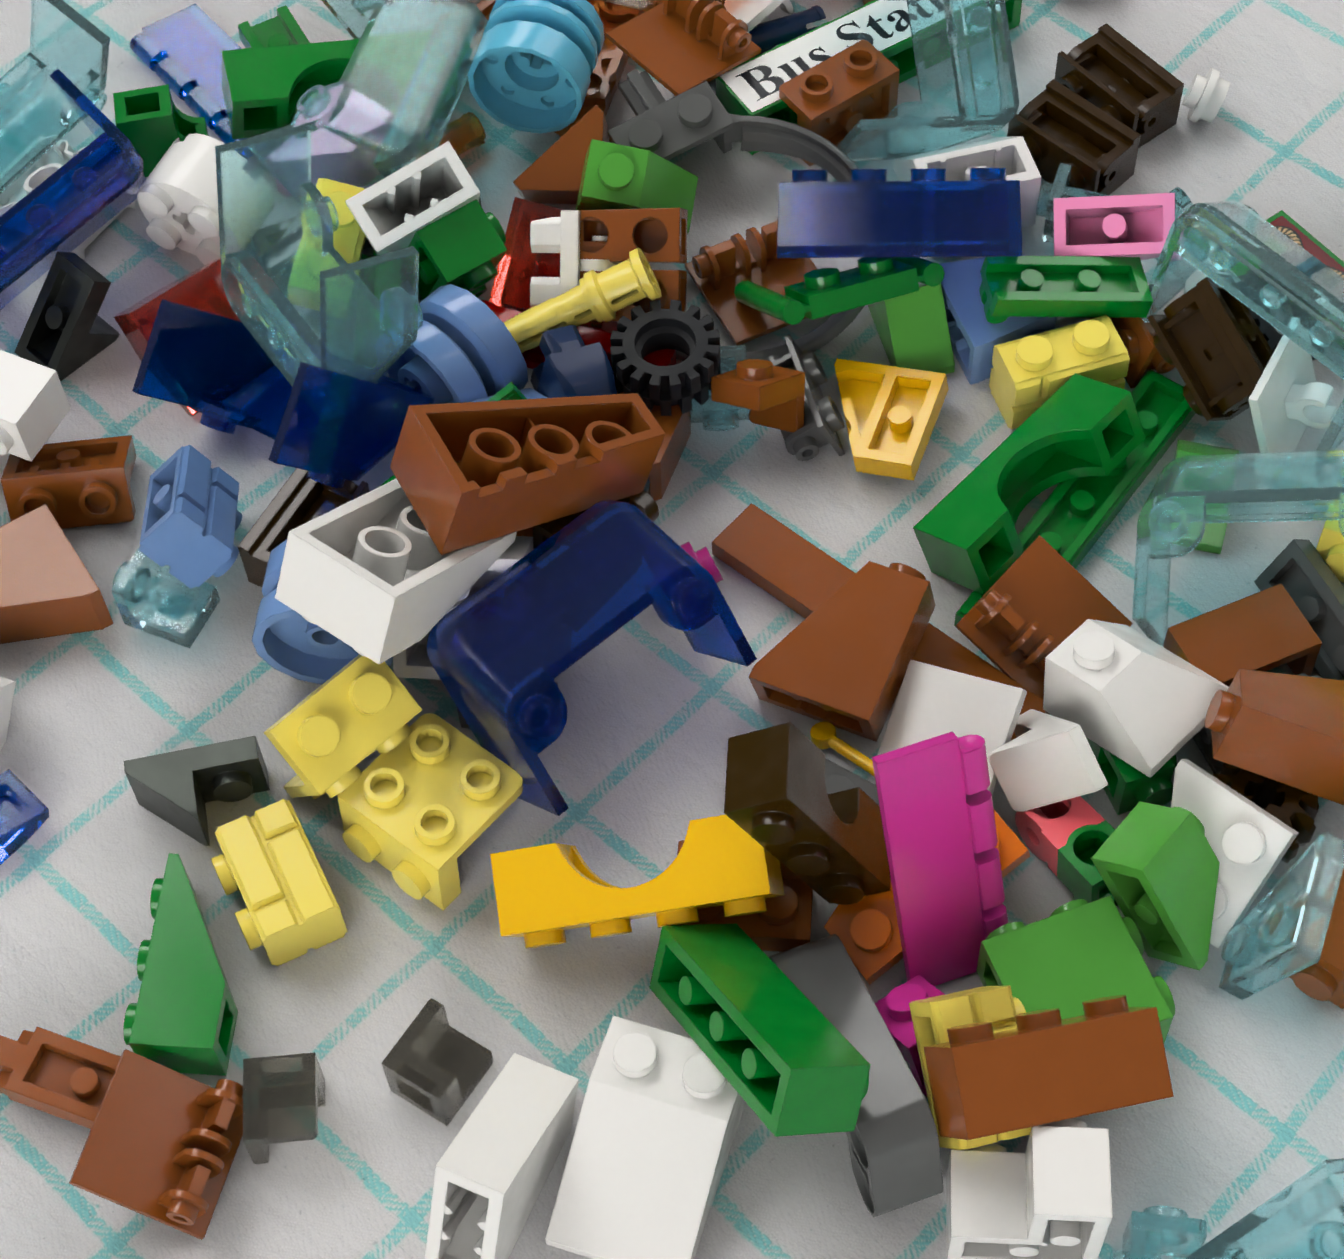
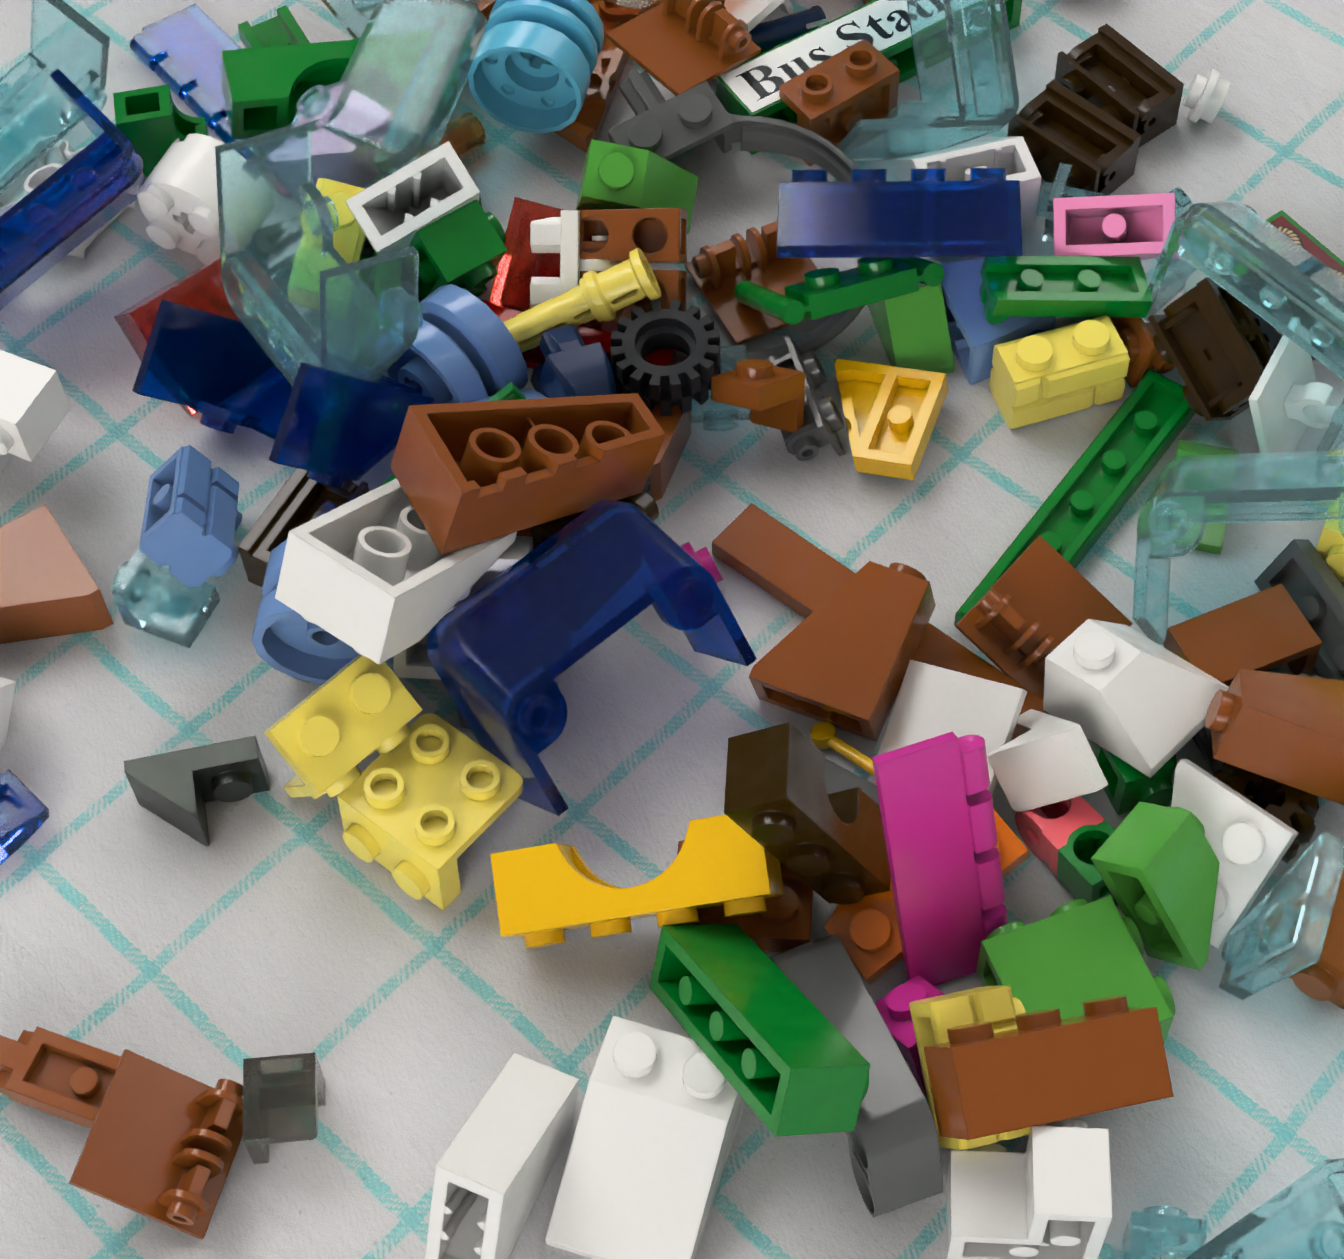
dark orange bracket [1,435,136,529] -> none
pearl dark grey slope [15,251,120,382] -> none
green slope [123,853,238,1076] -> none
light yellow brick [211,799,348,966] -> none
clear smoke panel [381,998,493,1126] -> none
dark orange slope [513,105,609,204] -> none
green arch [913,373,1146,595] -> none

